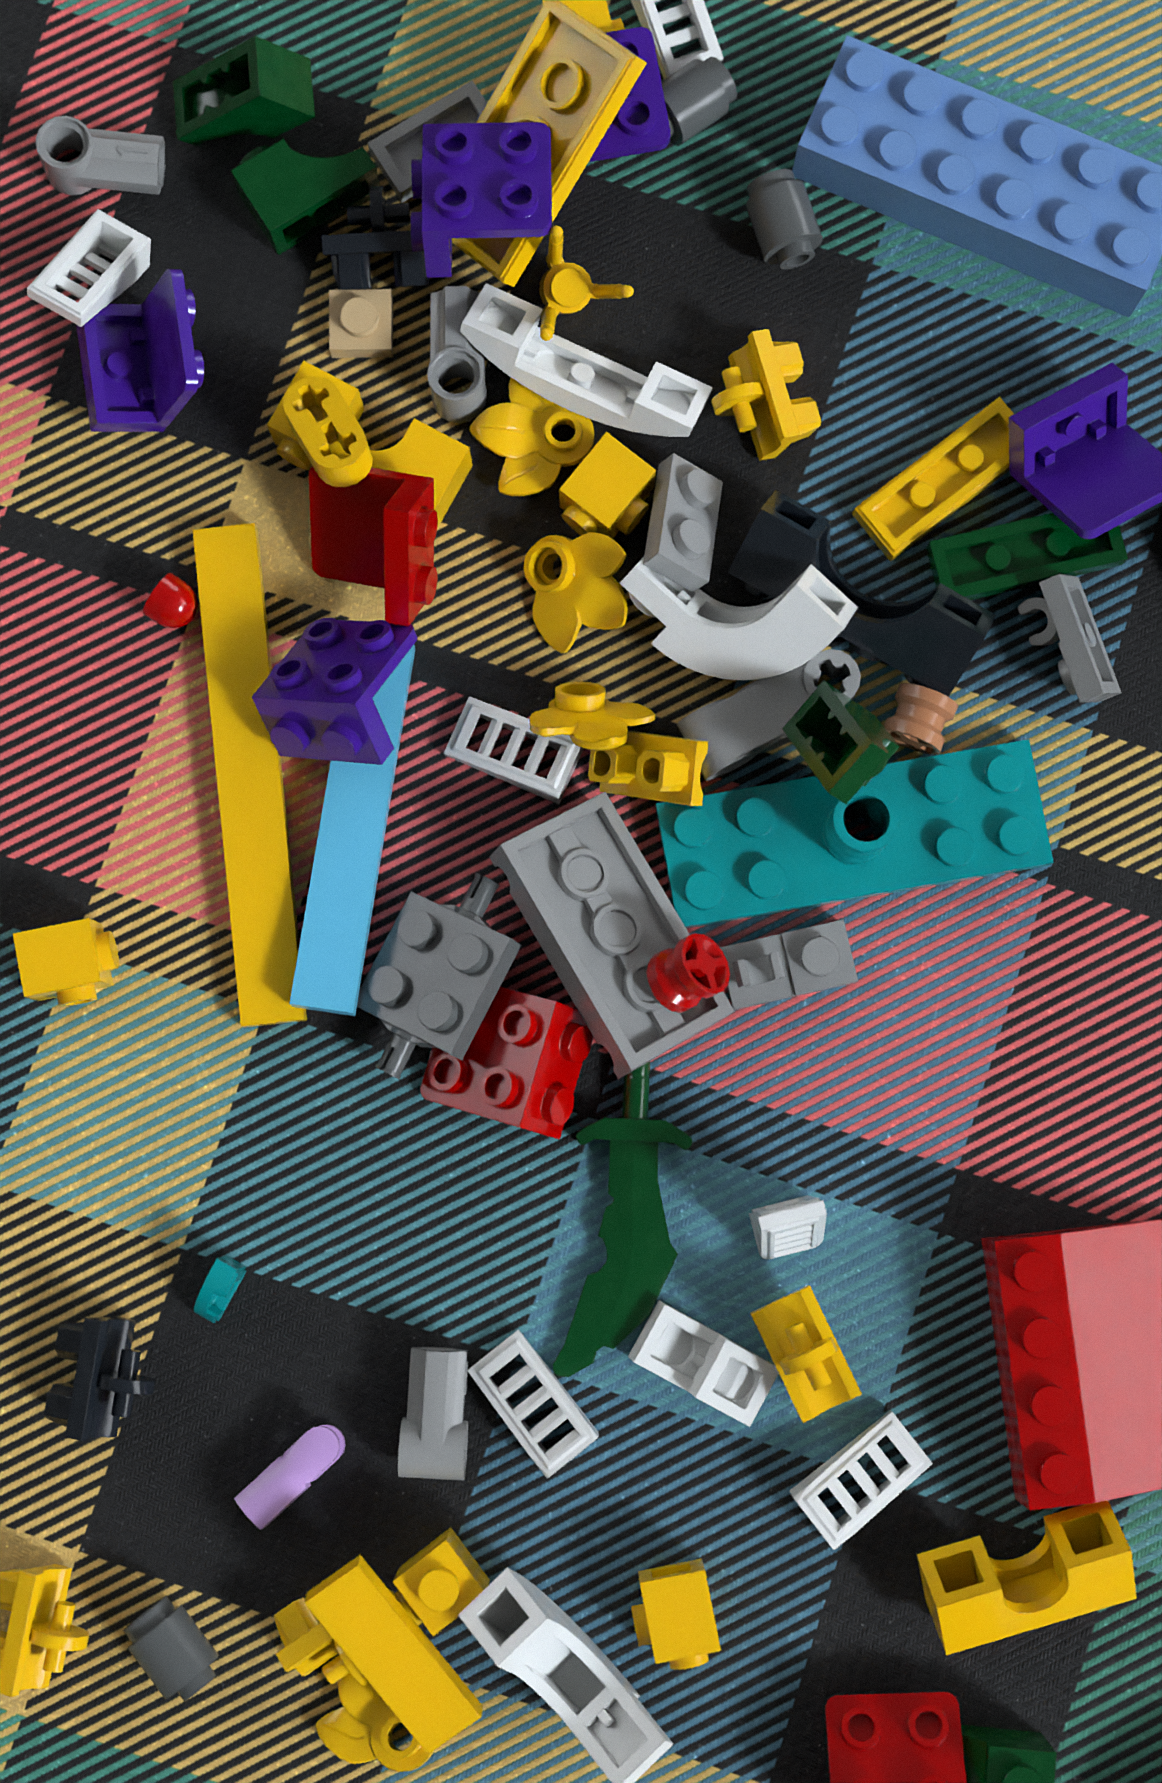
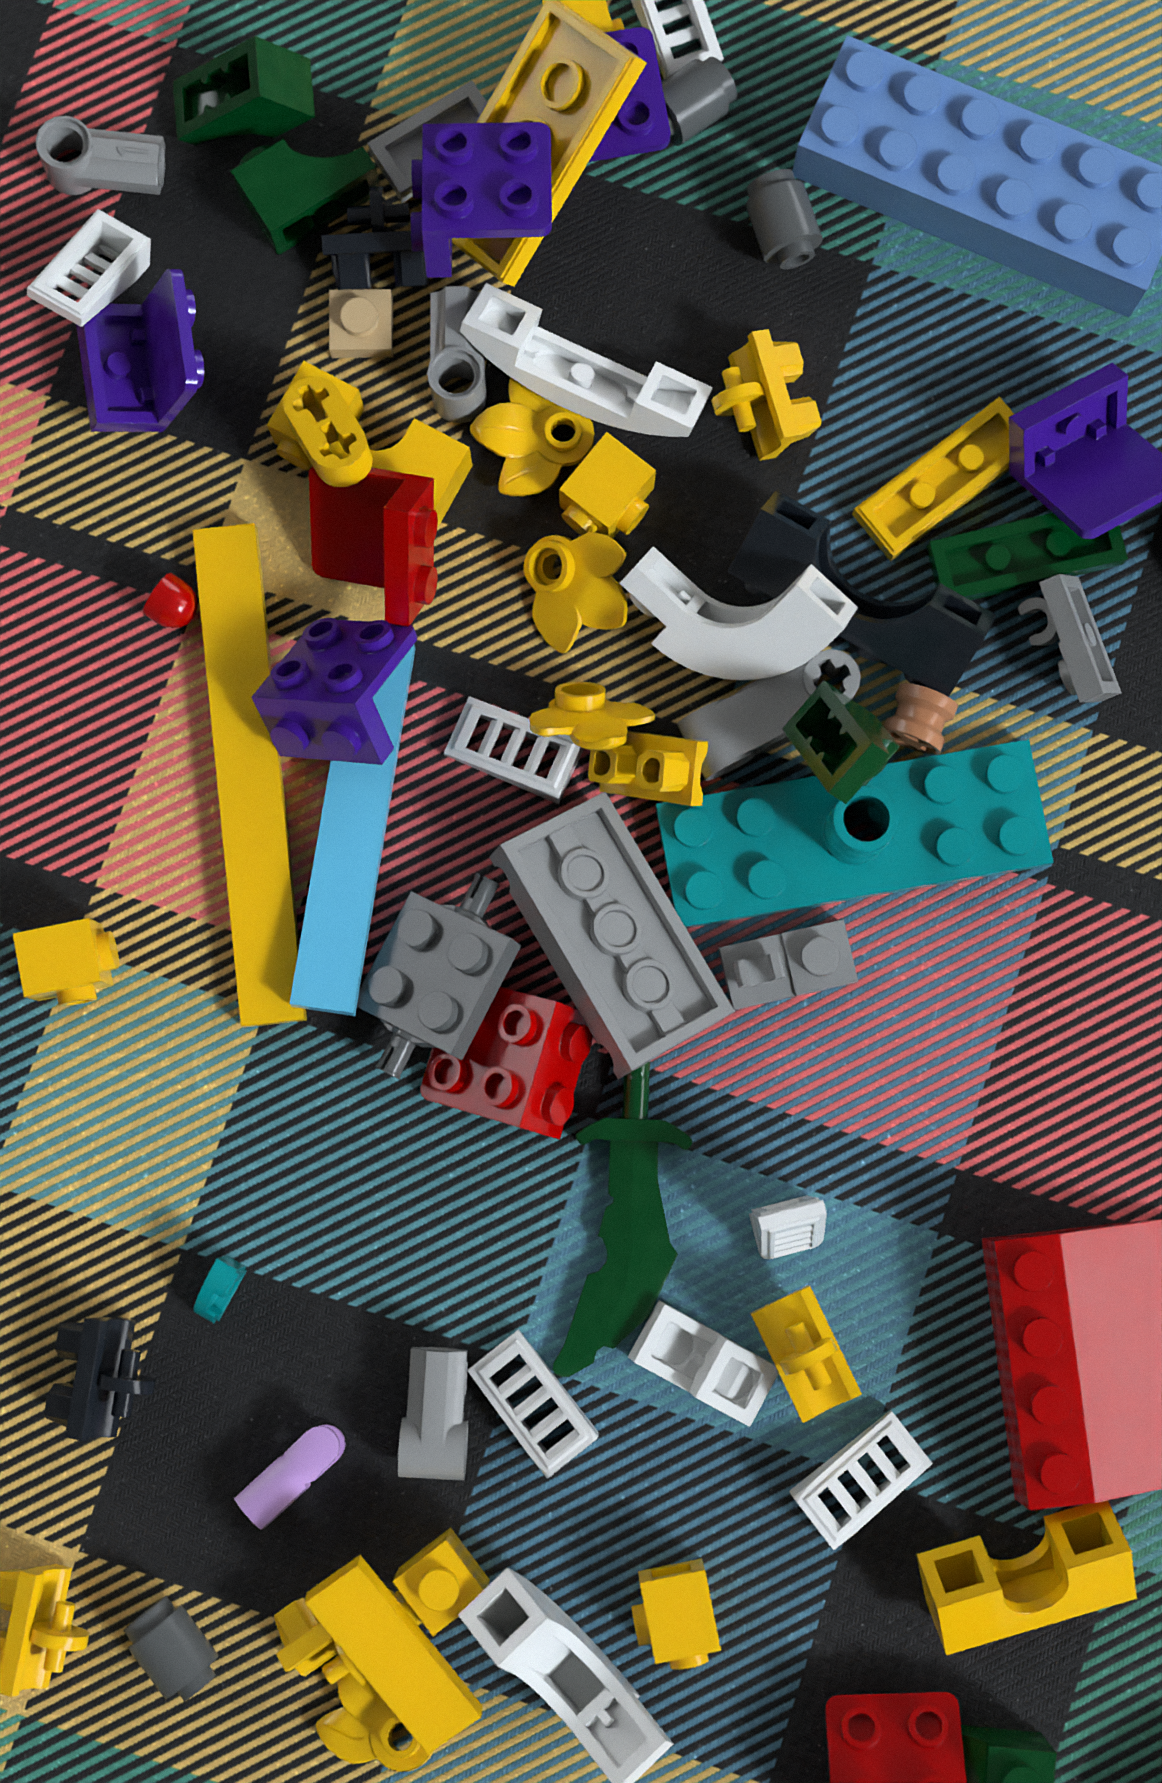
yellow plant [539,225,634,341] -> none
light grey plate [643,453,723,592] -> none
red wheel [647,933,730,1013] -> none

